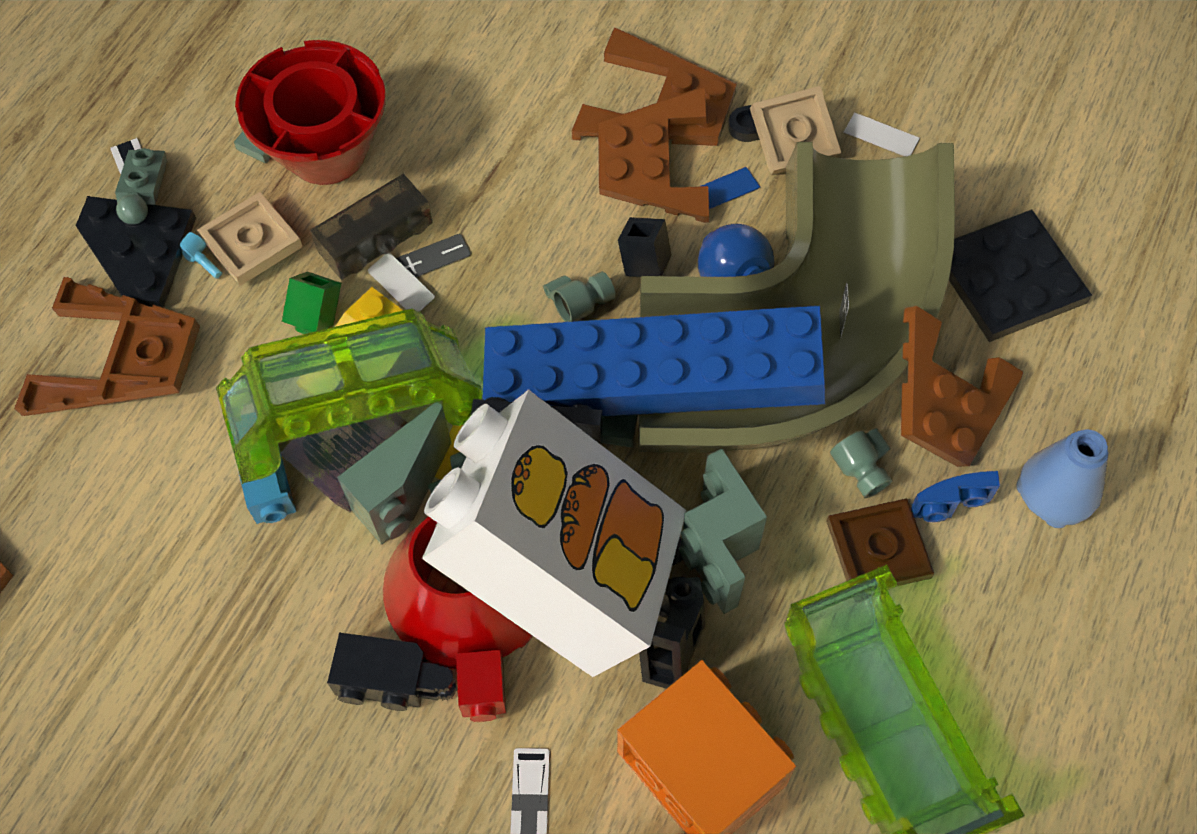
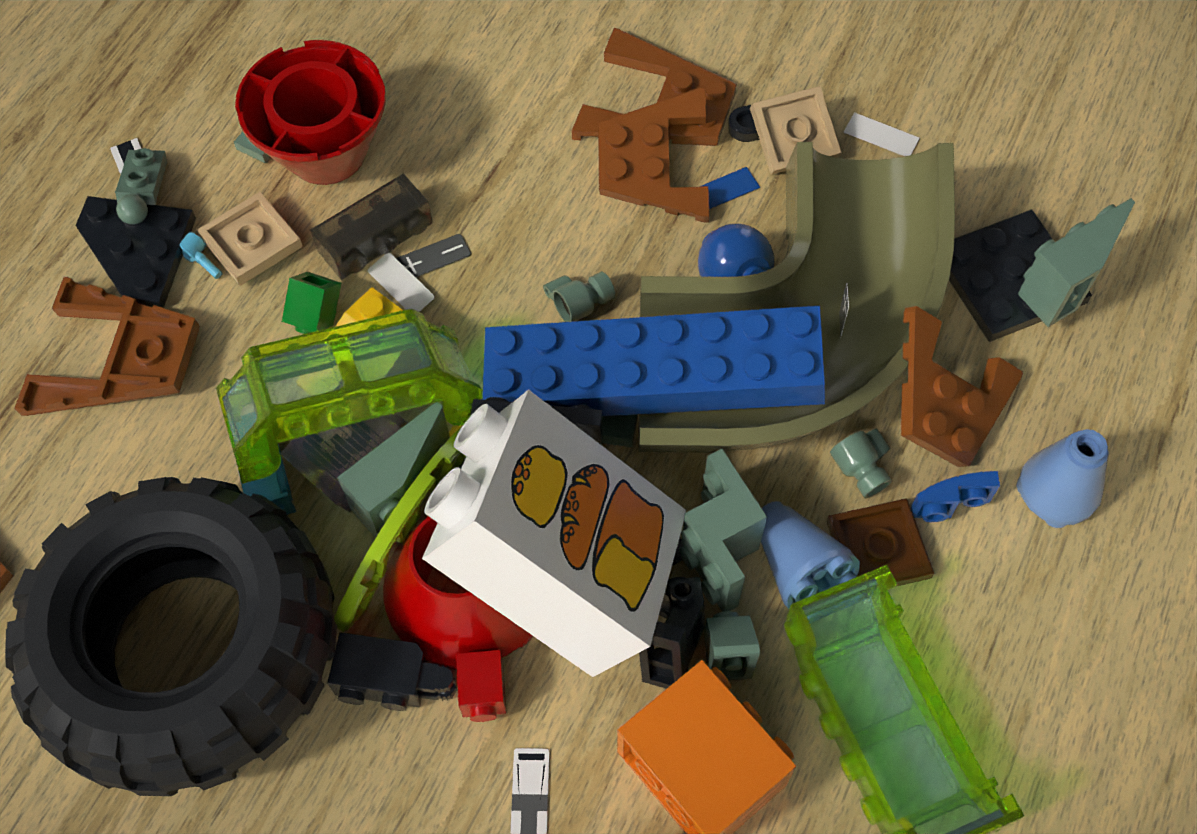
black brick [618,217,672,277] -> none
none -> black tyre [5,477,338,796]
none -> lime tile [334,427,466,632]
none -> sand green slope [704,611,760,681]
none -> medium blue cone [761,501,861,621]
none -> sand green slope [1018,198,1135,327]

